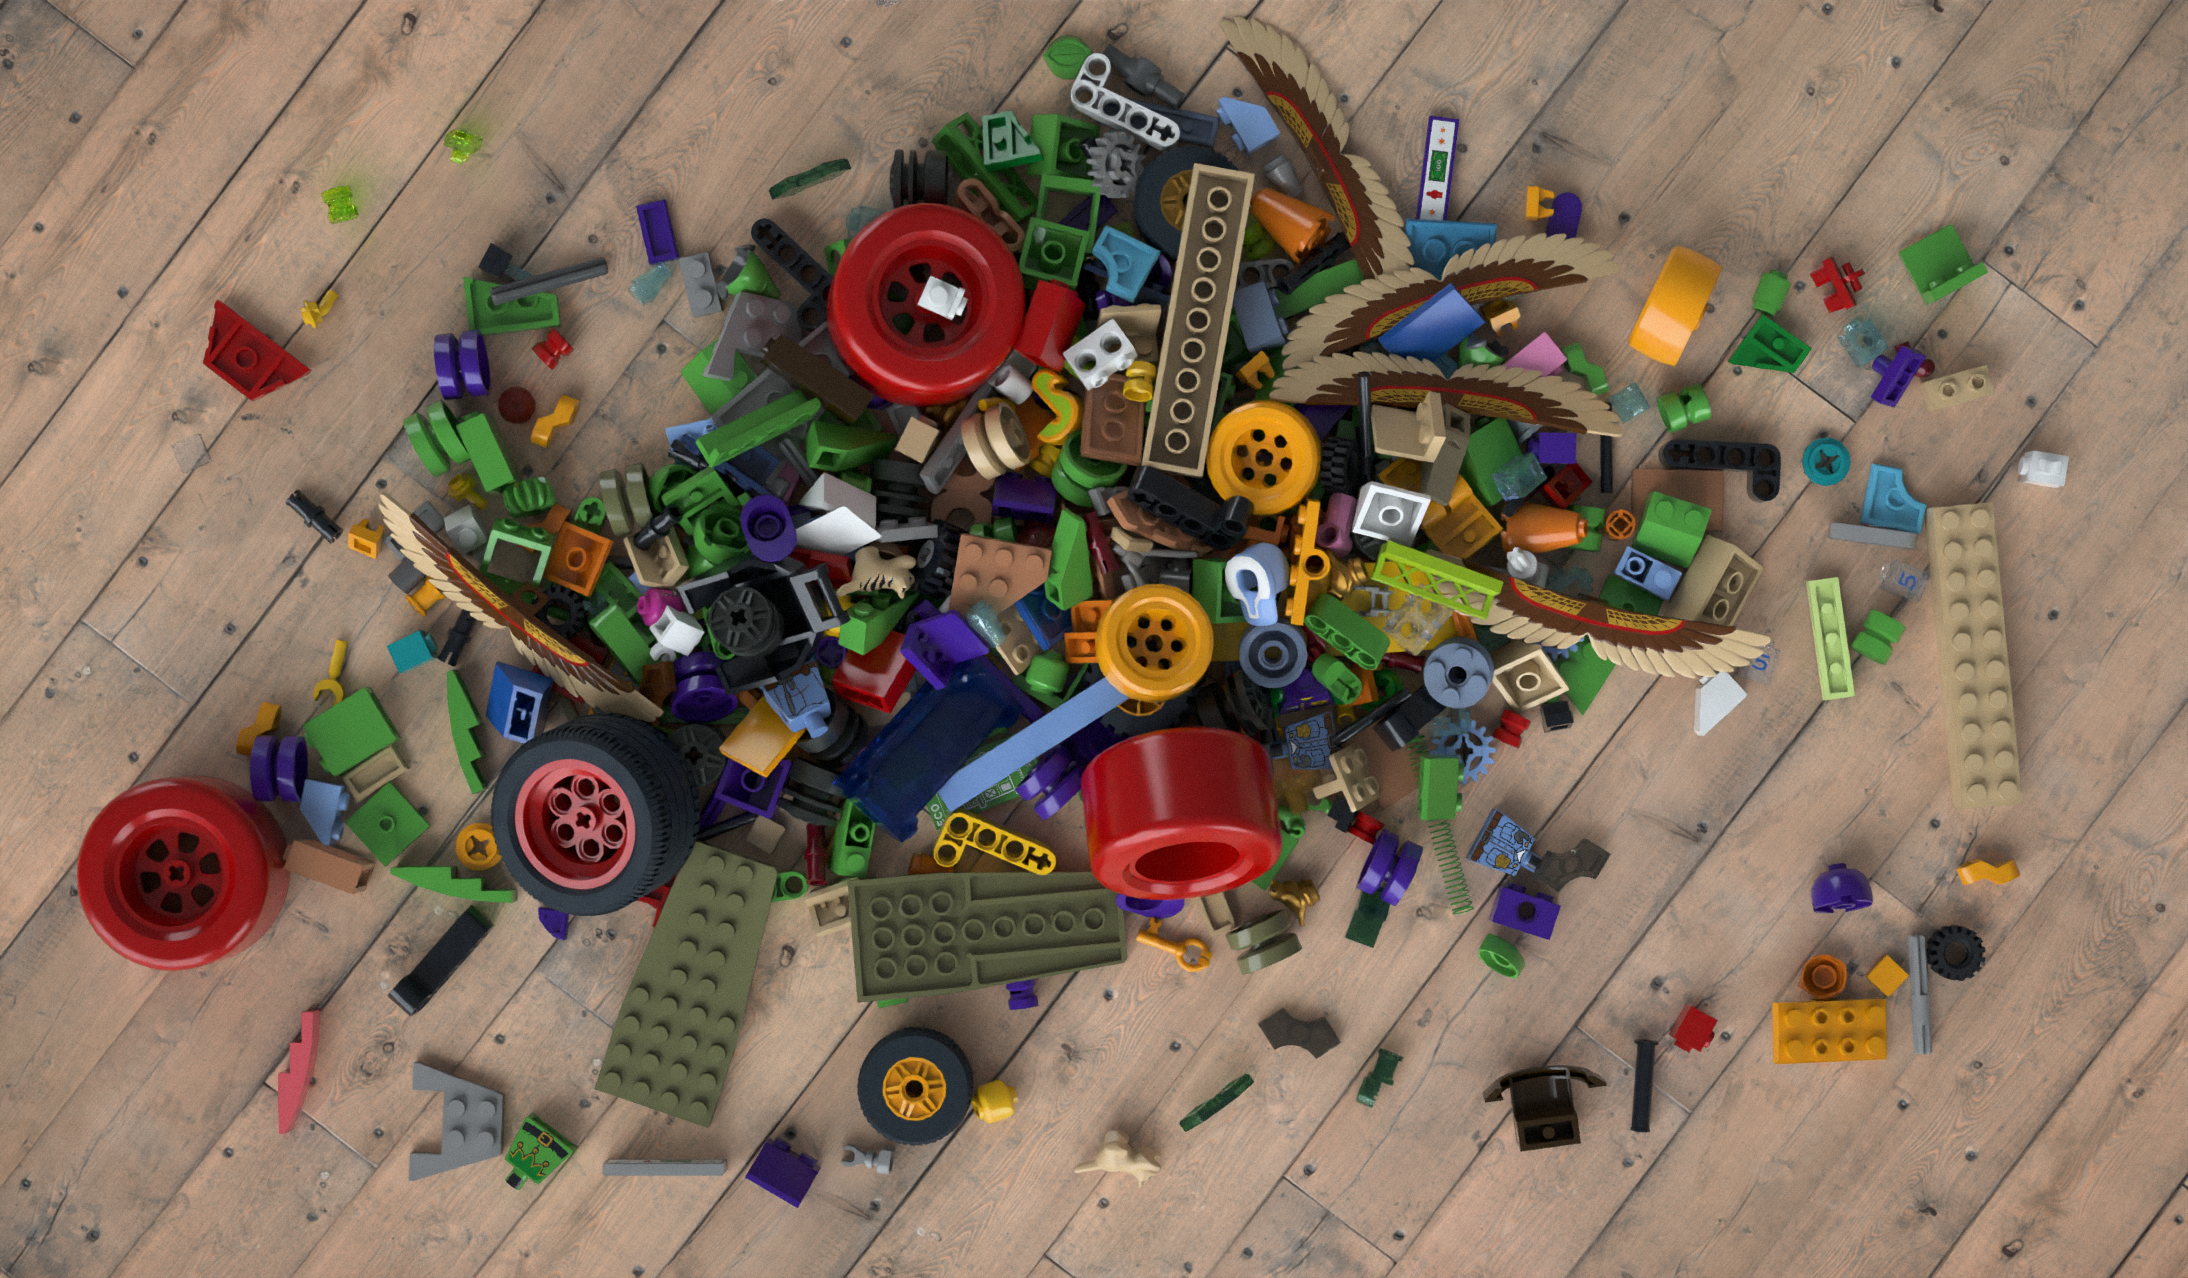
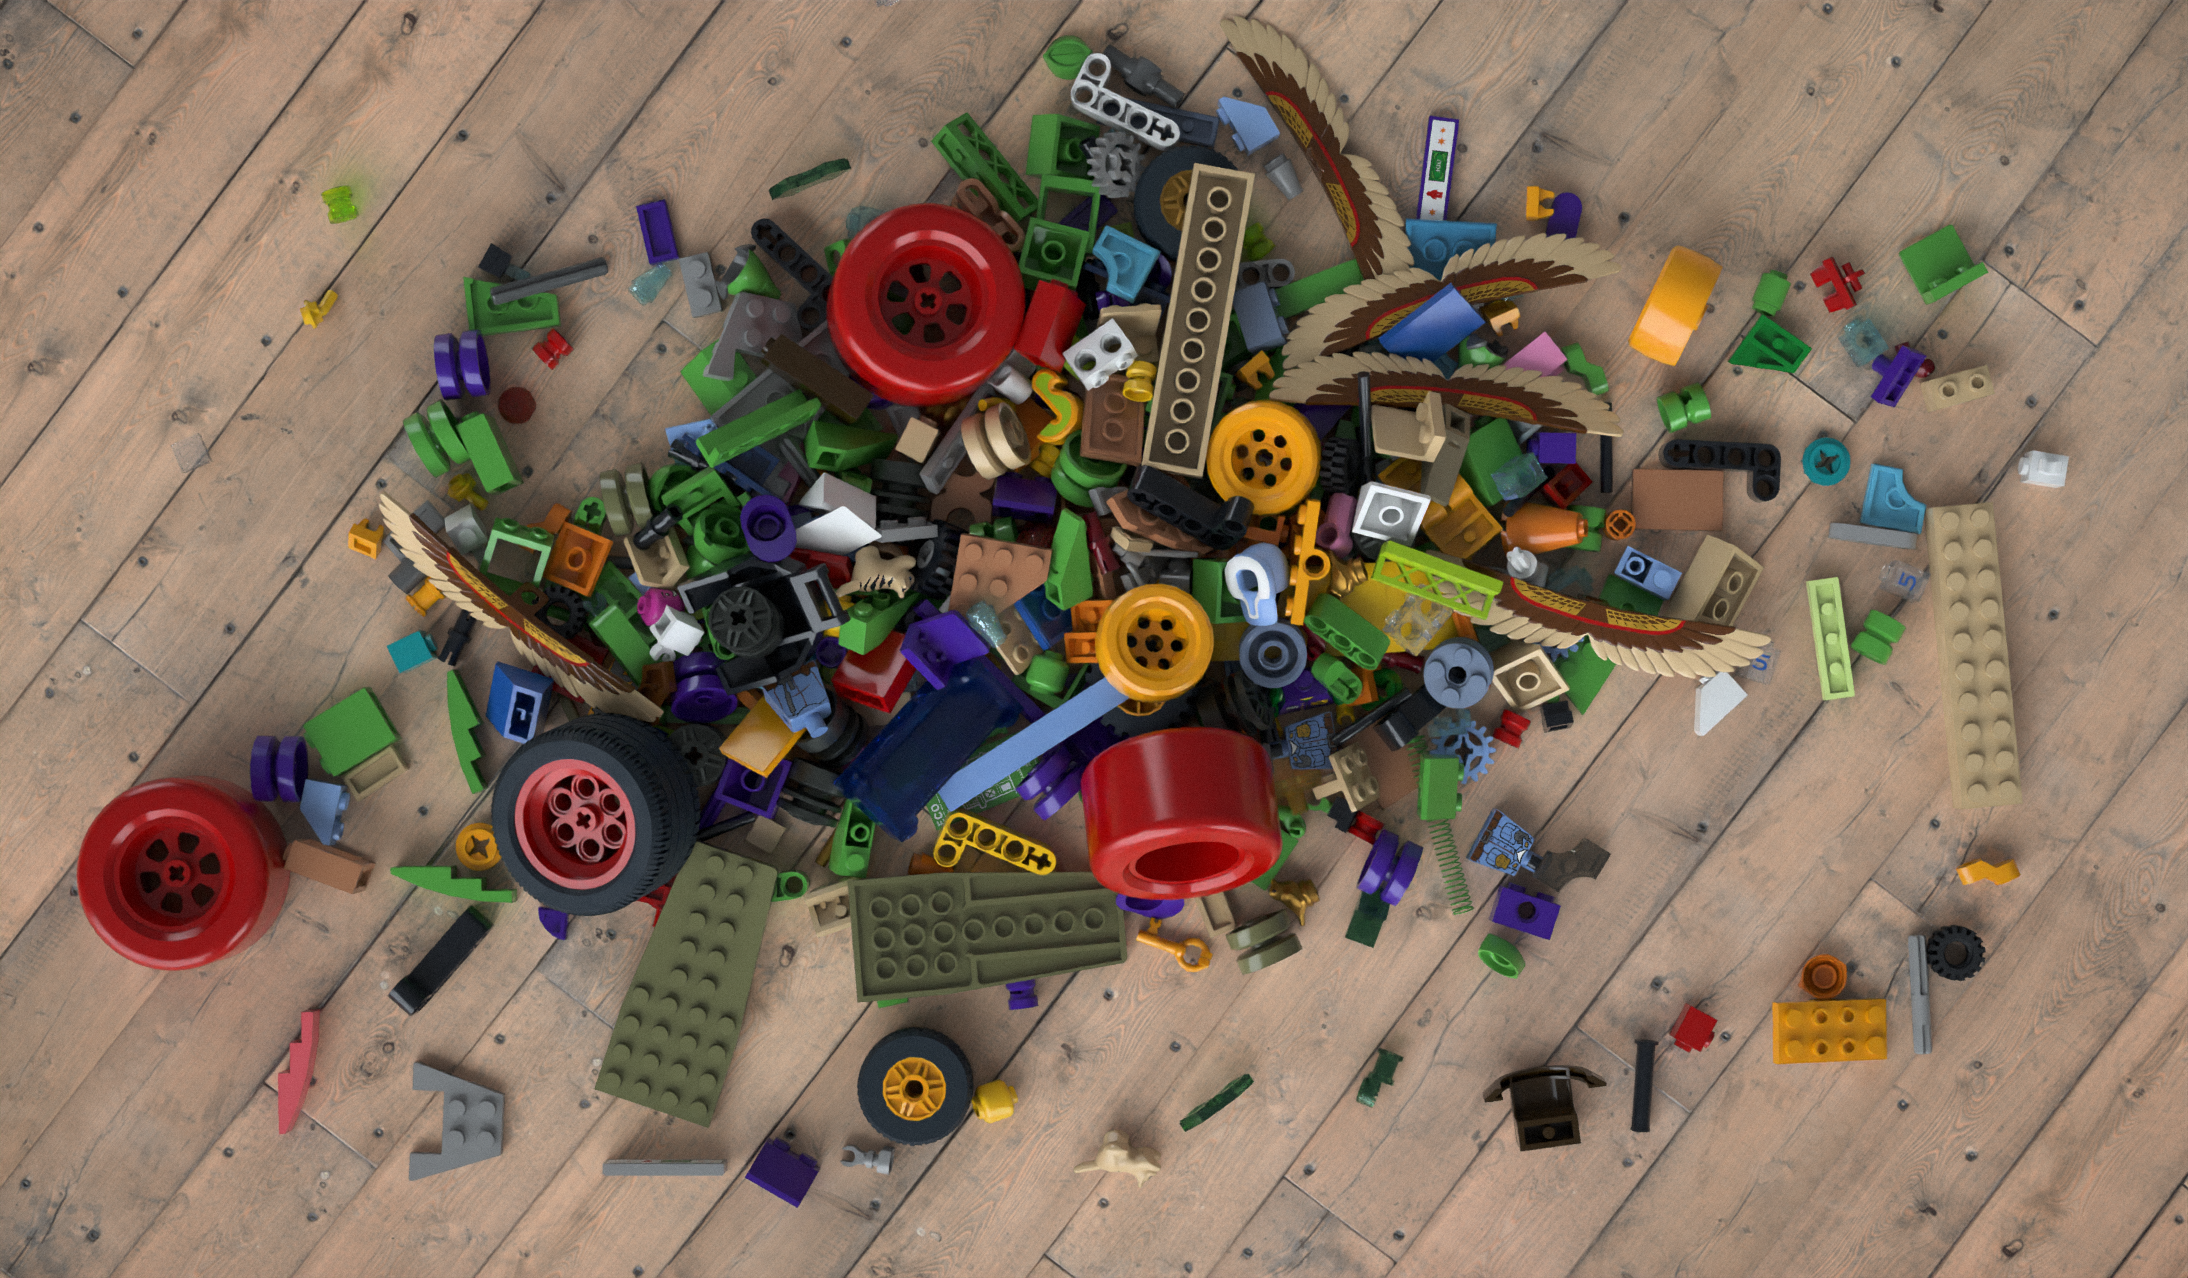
red wing [203,299,312,401] -> none
light orange piece [236,701,282,757] -> none
black pin [286,490,344,544] -> none
yellow piece [313,639,348,706] -> none
bright green plate [345,781,432,867] -> none
clear neon green tile [443,129,483,165] -> none
bright green gear [502,477,556,519] -> none
torso [505,1112,577,1190] -> none
light orange piece [530,394,580,449] -> none
dark red pin [804,824,828,886] -> none
pearl dark grey wheel [890,149,948,209] -> none
white bracket [917,275,968,320] -> none
wing [982,110,1043,172] -> none
orange cone [1250,188,1335,264] -> none
clear smoke tile [1258,1008,1341,1059] -> none
black pin [1277,232,1350,295] -> none
light grey piece [1354,585,1393,617] -> none
clear light blue tile [1608,382,1651,424] -> none
bright green slope [1631,491,1712,568] -> none
dark purple cylinder [1811,863,1873,914] -> none
light orange tile [1864,954,1909,997] -> none

